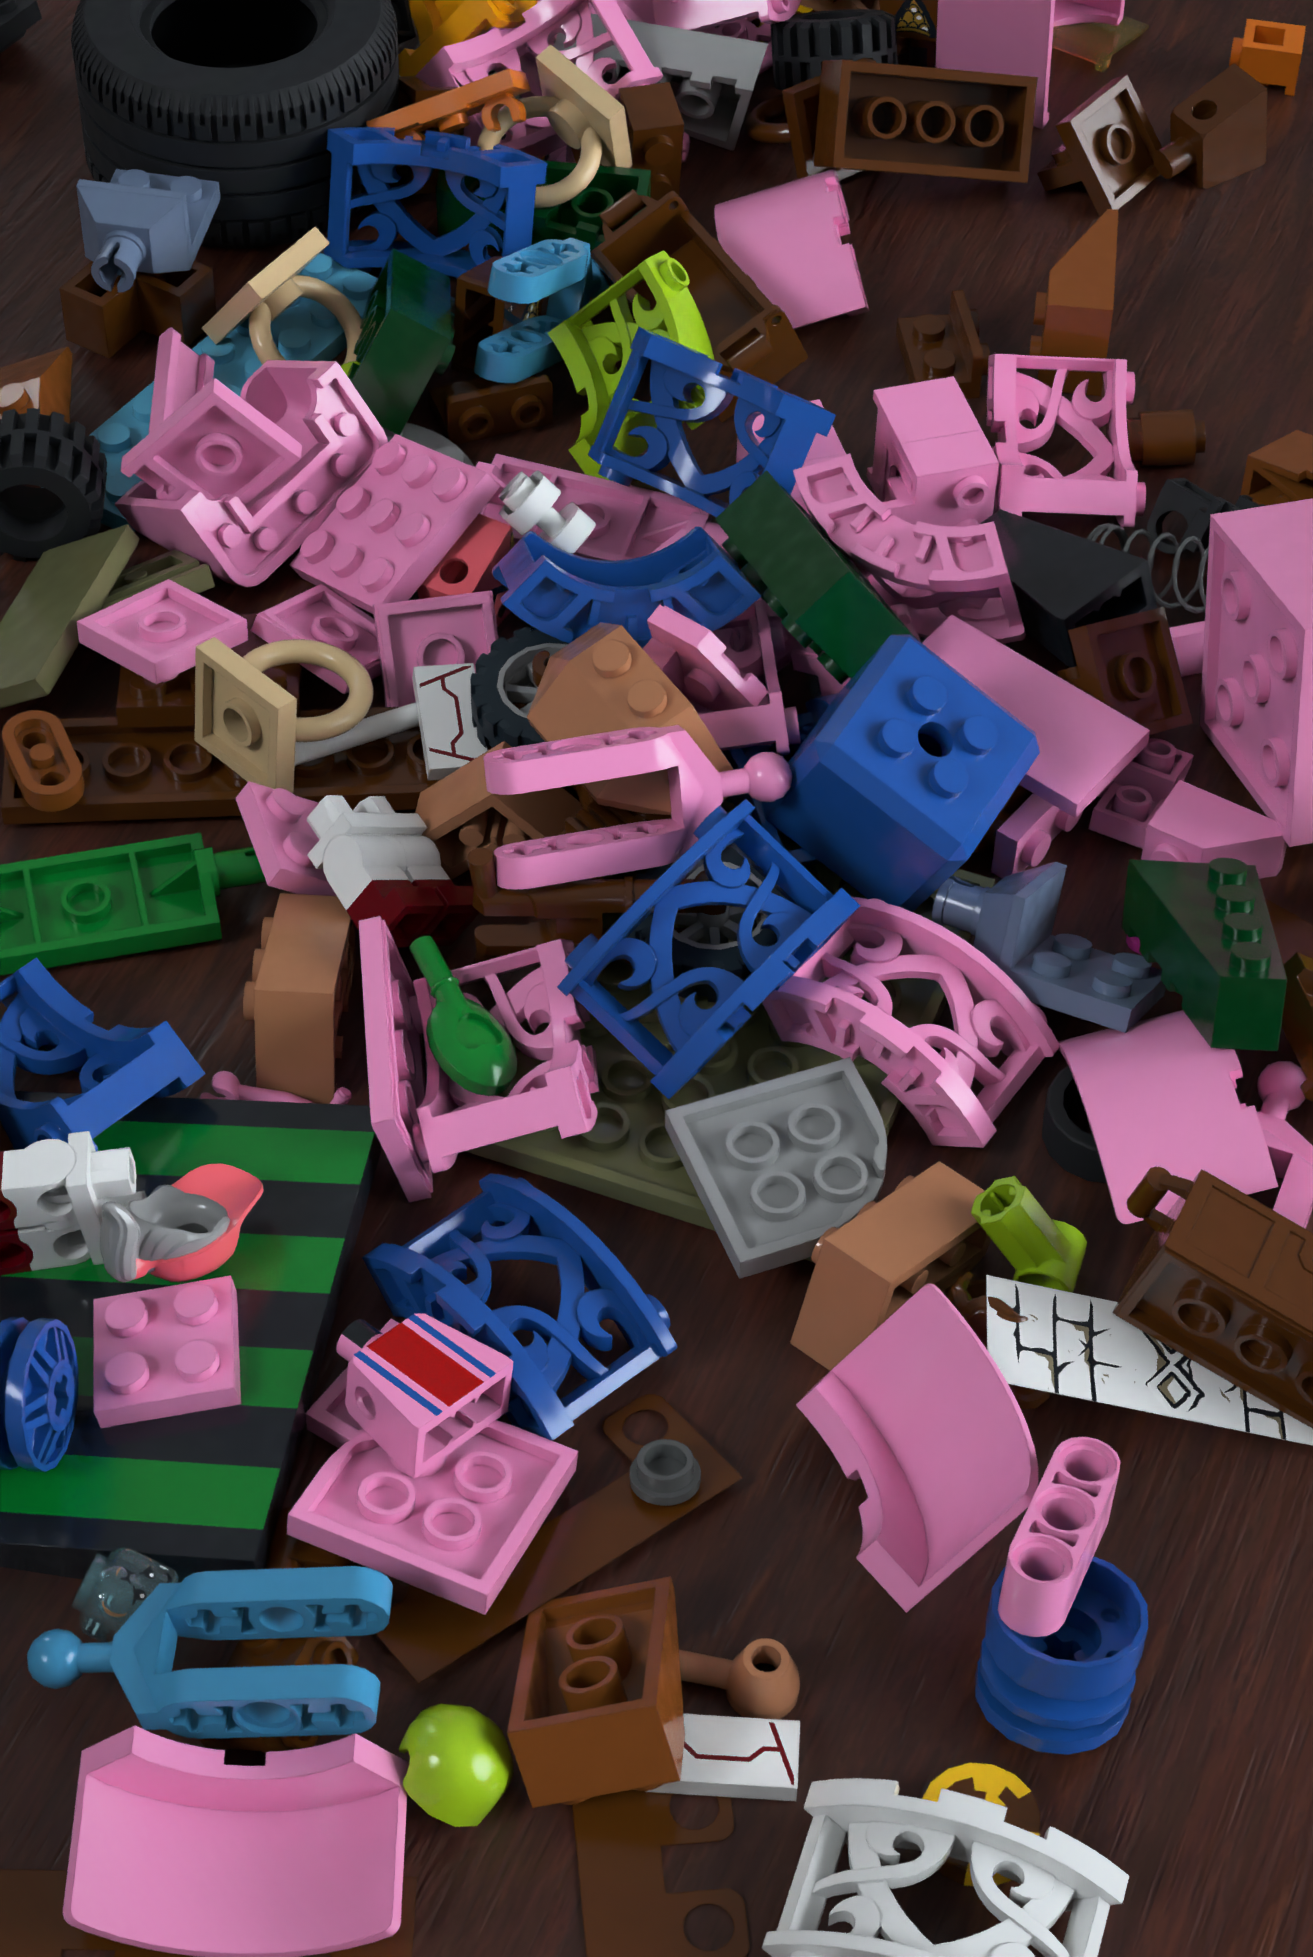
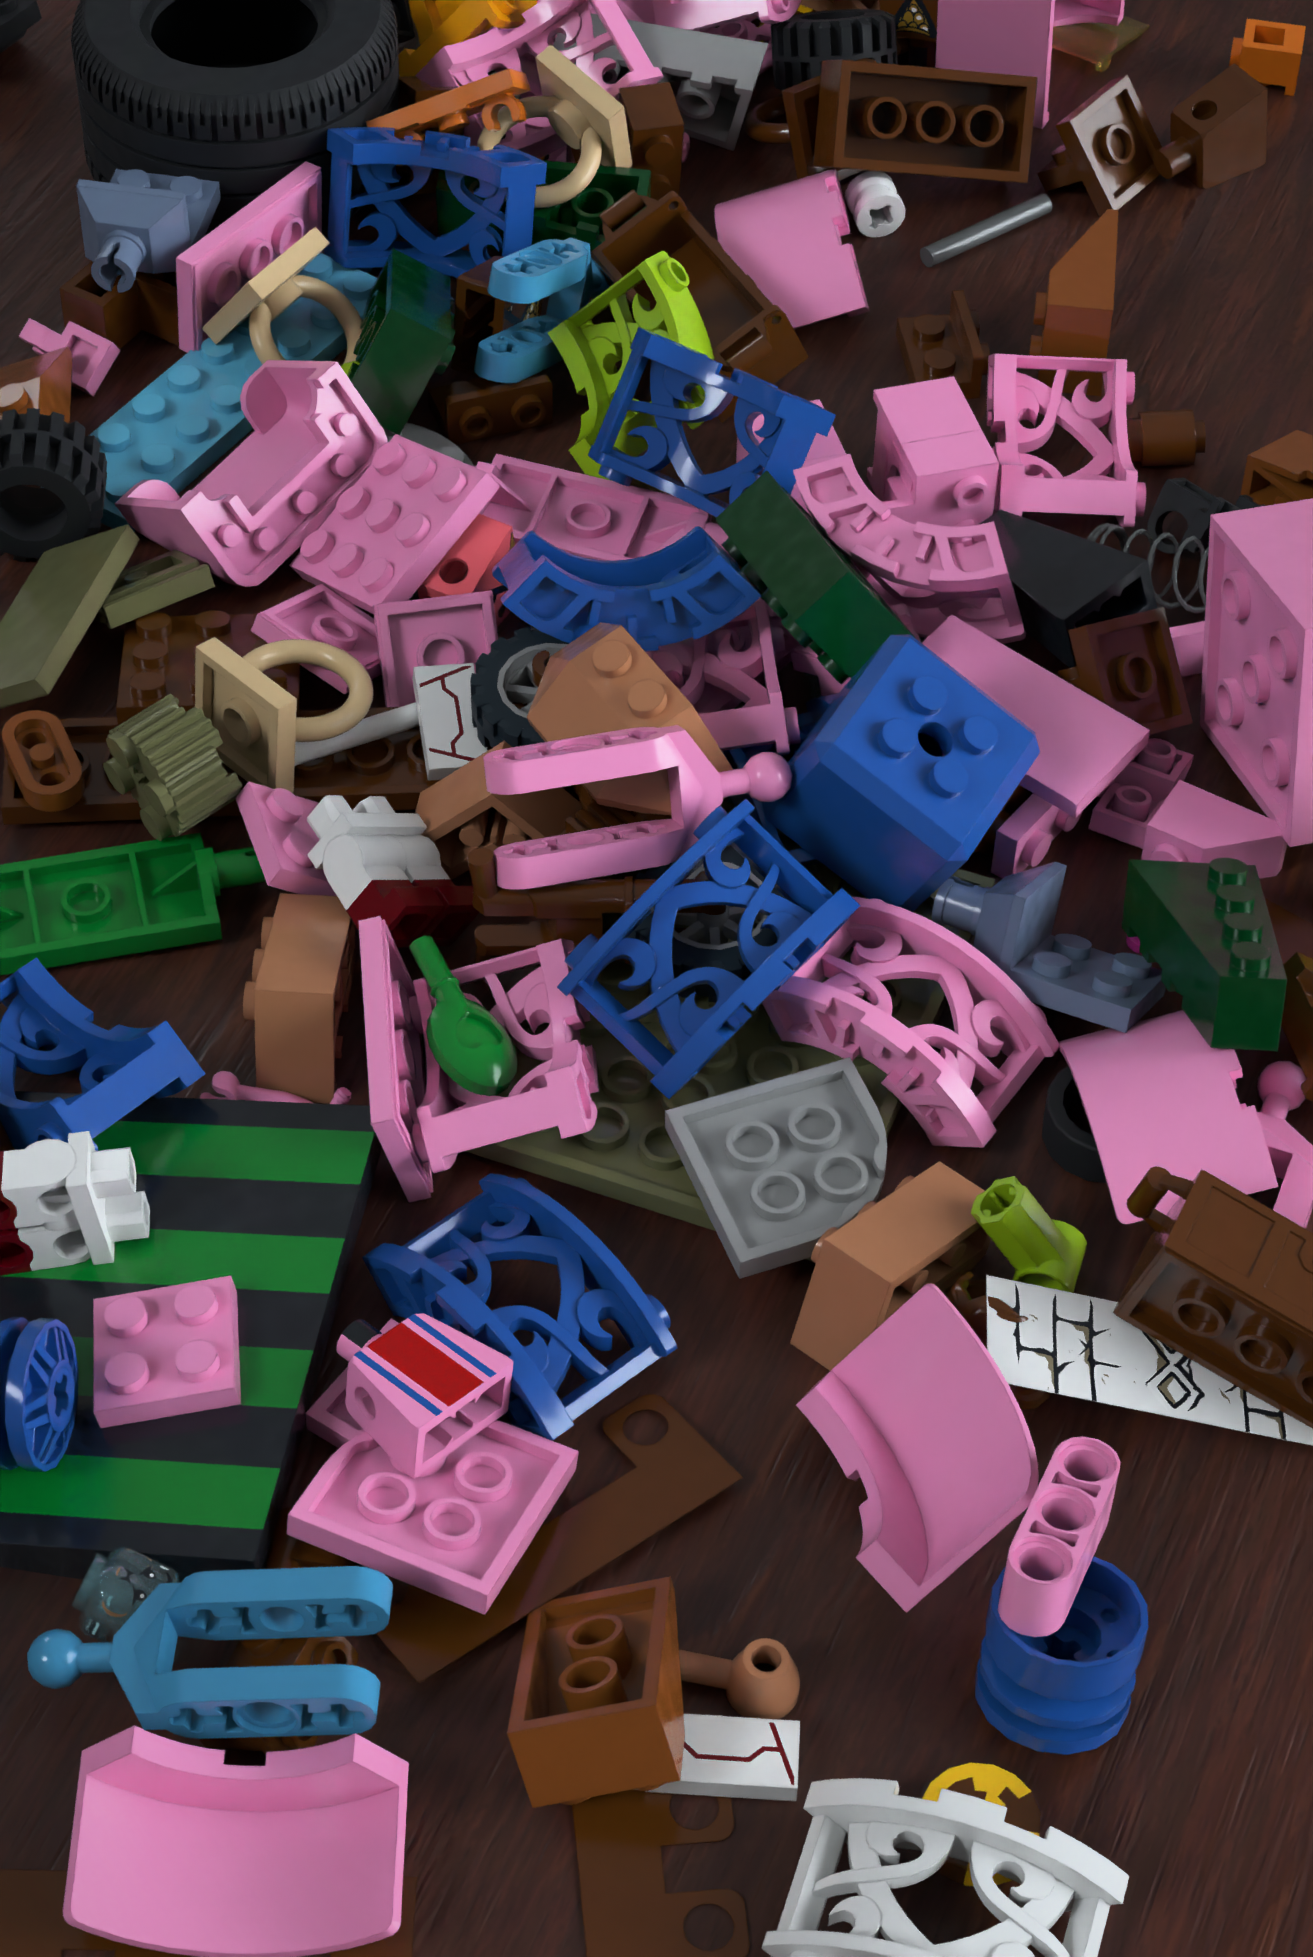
bright pink plate [77,579,248,684] -> none
hair [100,1163,264,1283] -> none
bright pink bracket [120,327,302,506] -> none
lime hair [399,1704,514,1827] -> none
white brick [499,470,596,554] -> none
dark grey plate [630,1439,701,1506] -> none
bright pink plate [643,605,768,712] -> none
none -> bright pink plate [18,318,121,397]
none -> olive brick [103,693,242,841]
none -> bright pink tile [176,161,322,353]
none -> white wheel [845,171,906,238]
none -> dark grey bar [920,193,1052,268]

